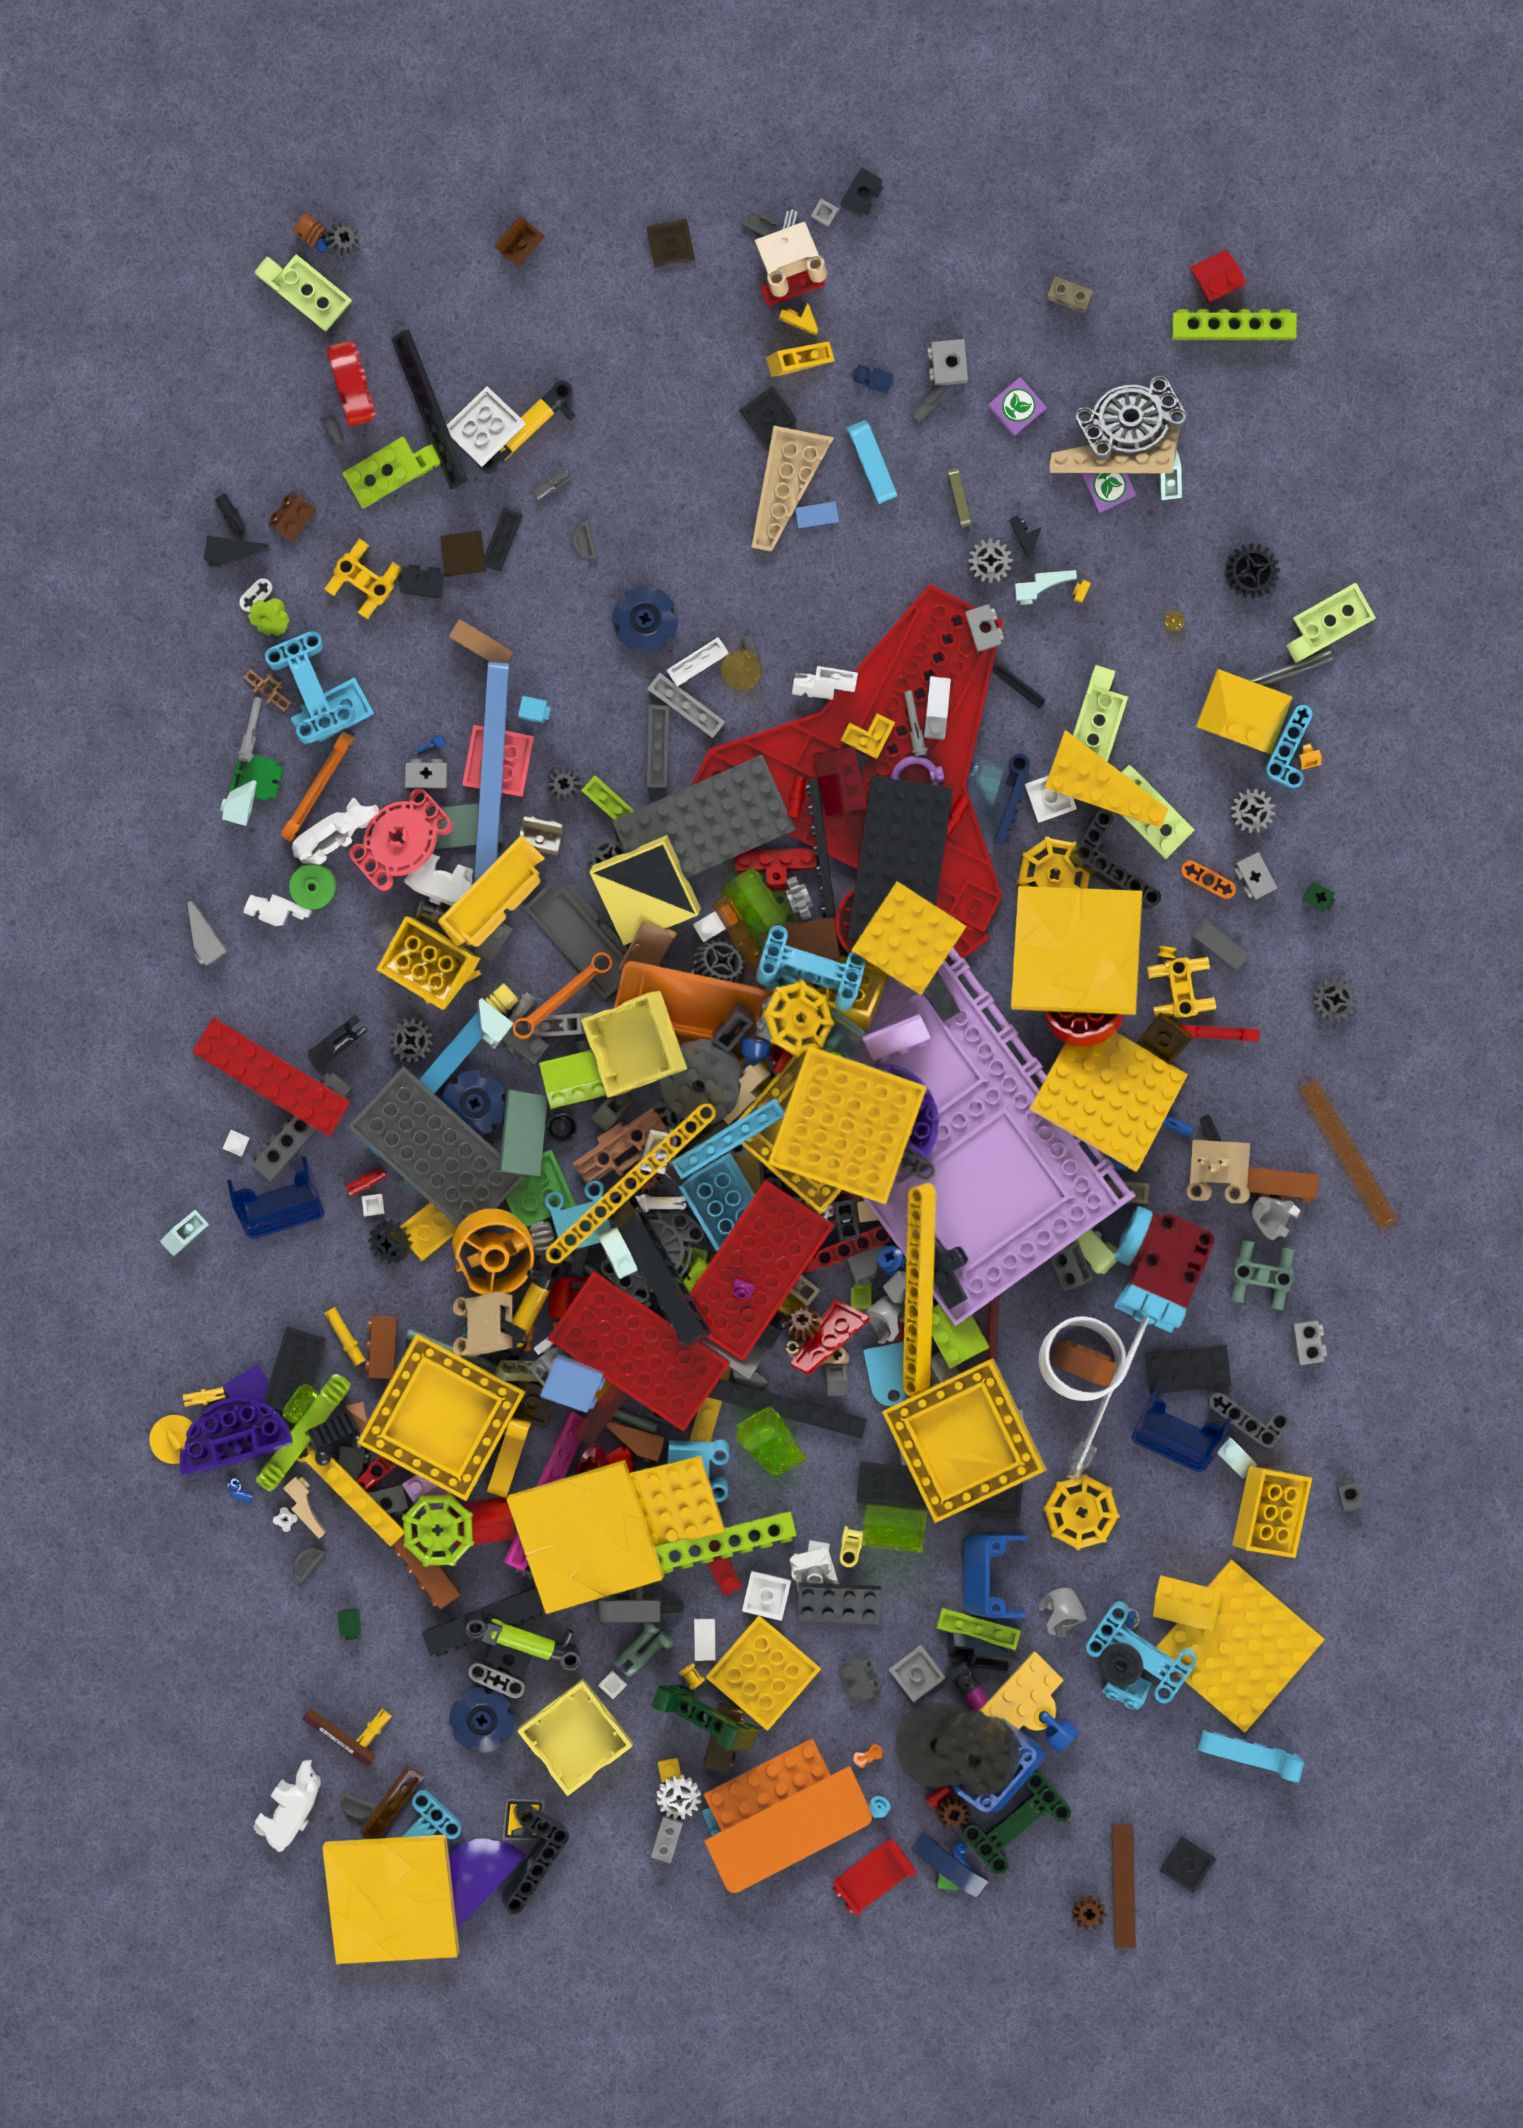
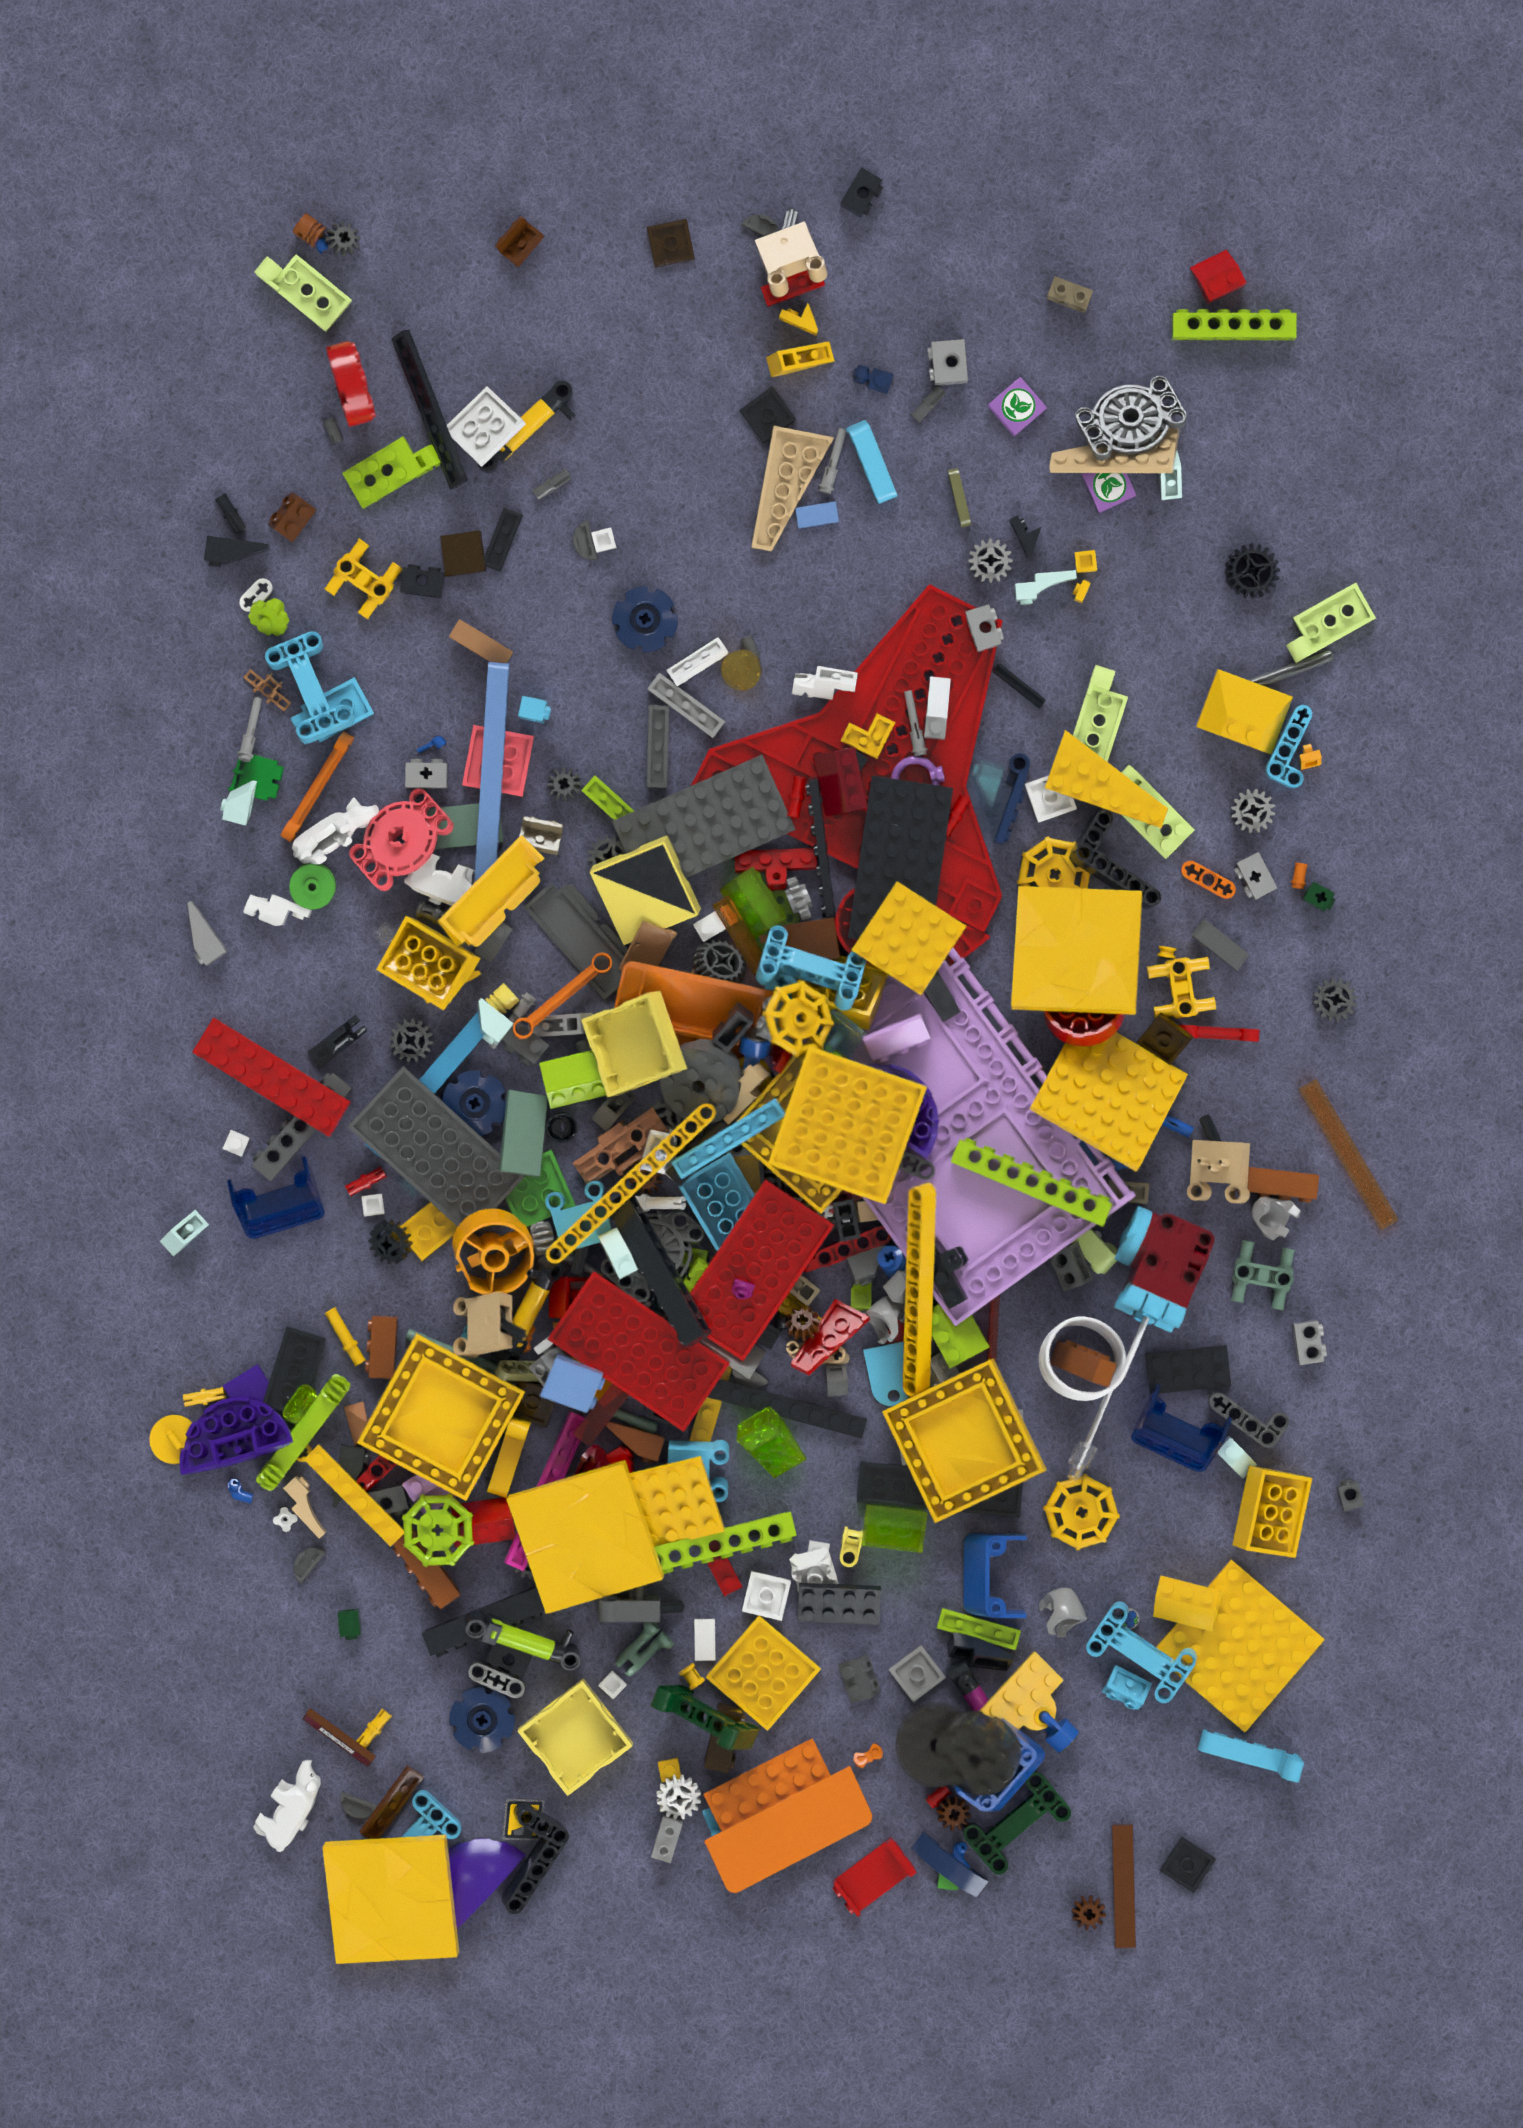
black gear [305,1411,364,1466] -> none
light grey plate [811,199,839,227] -> none
medium azure tile [868,1796,890,1818] -> none
black wheel [1099,1643,1143,1686] -> none
clear yellow tile [1164,610,1185,632] -> none
none -> white plate [591,528,616,553]
none -> light grey pin [818,428,847,494]
none -> lime brick [950,1137,1113,1226]
none -> yellow plate [1074,550,1097,573]
none -> orange pin [1290,863,1308,889]

